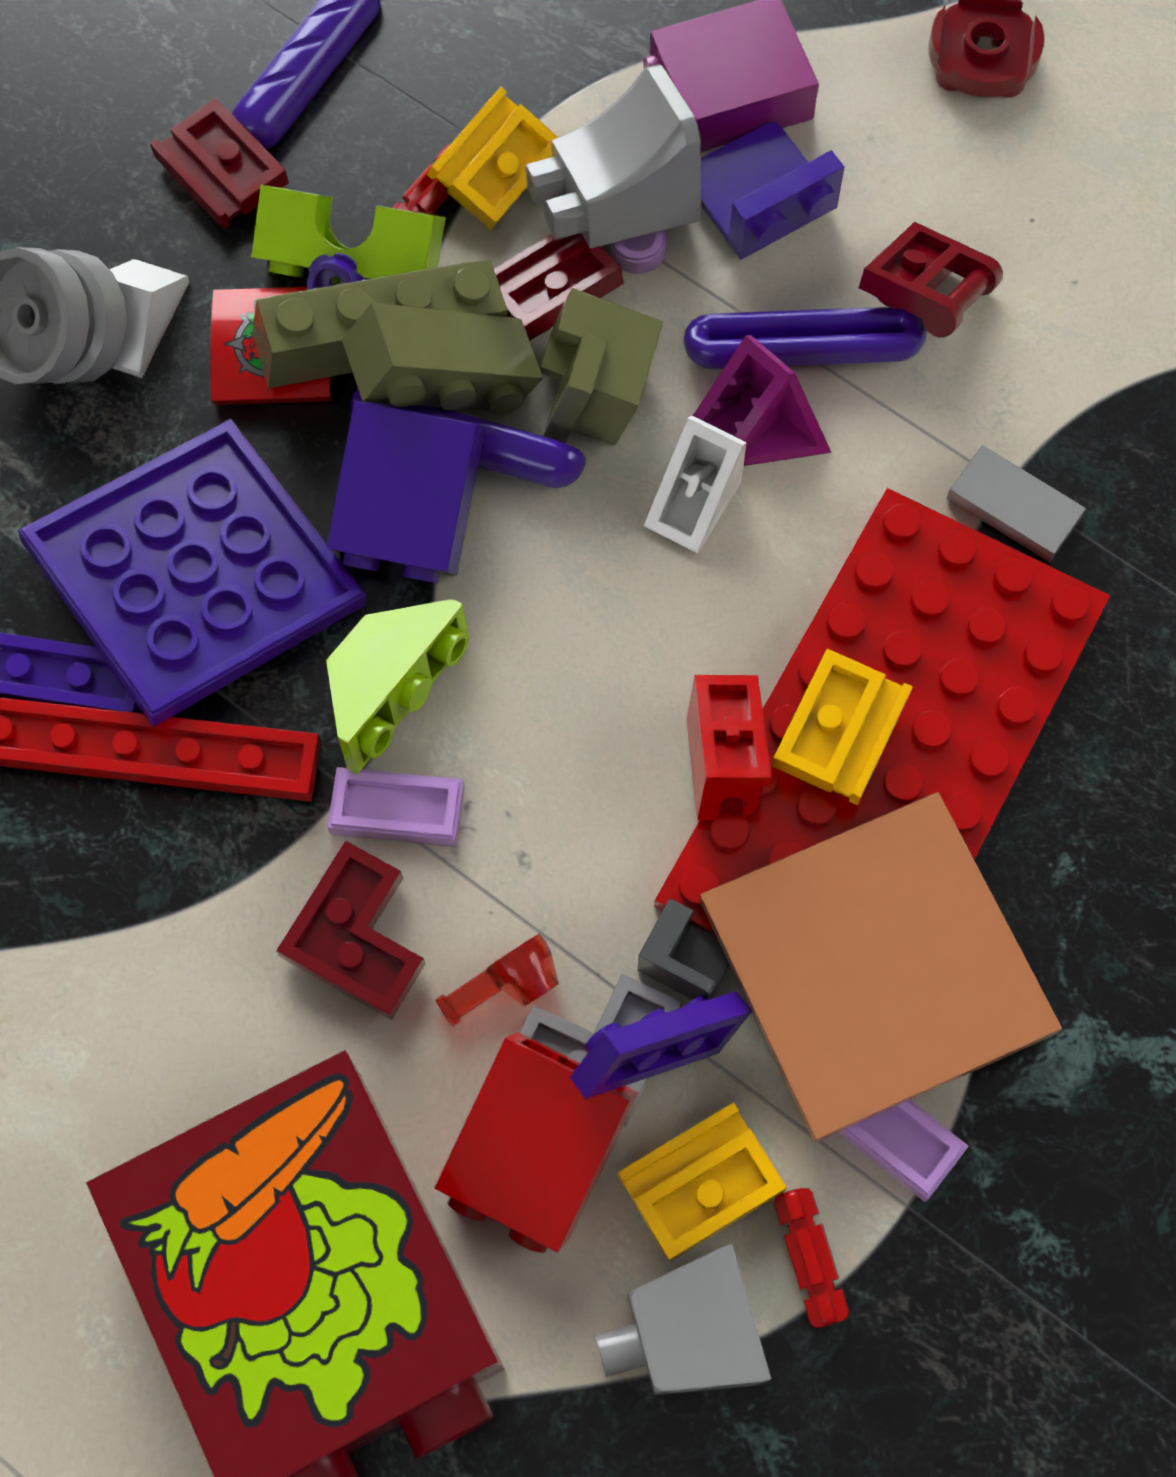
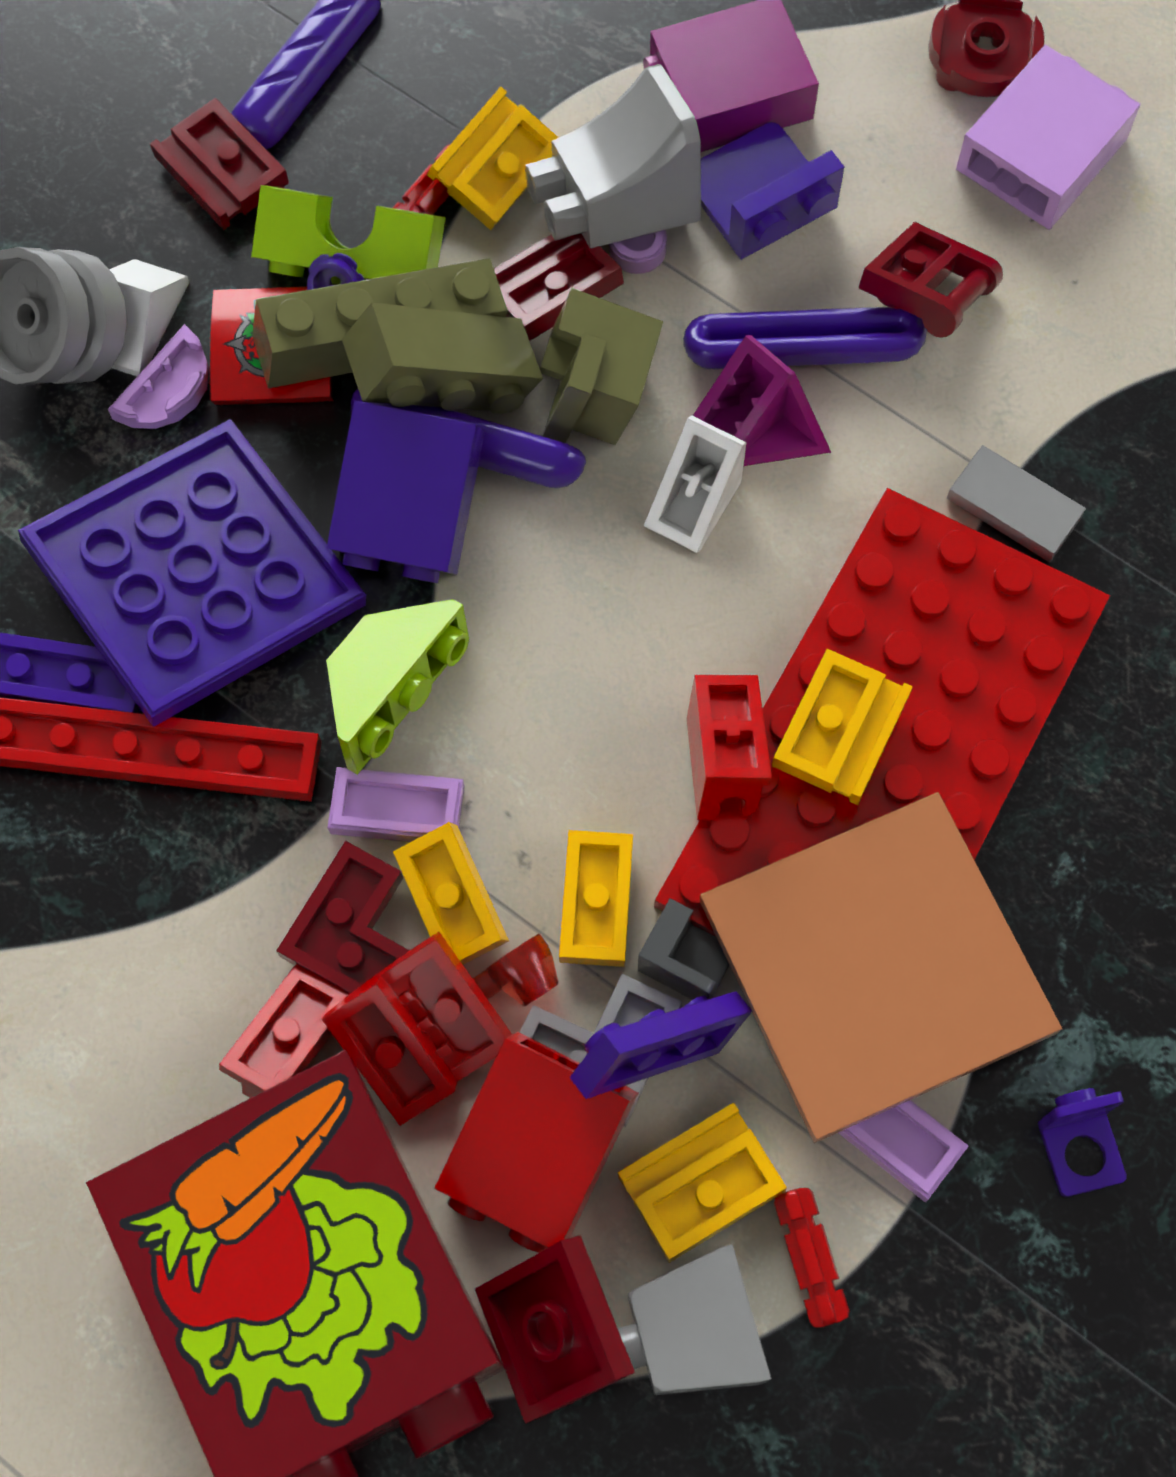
none -> lavender plate [108,324,209,429]
none -> plate [219,964,350,1098]
none -> red slope [322,932,512,1126]
none -> yellow plate [393,822,509,965]
none -> dark red plate [474,1235,635,1424]
none -> yellow plate [559,830,633,967]
none -> lavender brick [956,44,1141,230]
none -> dark purple bracket [1038,1088,1127,1197]

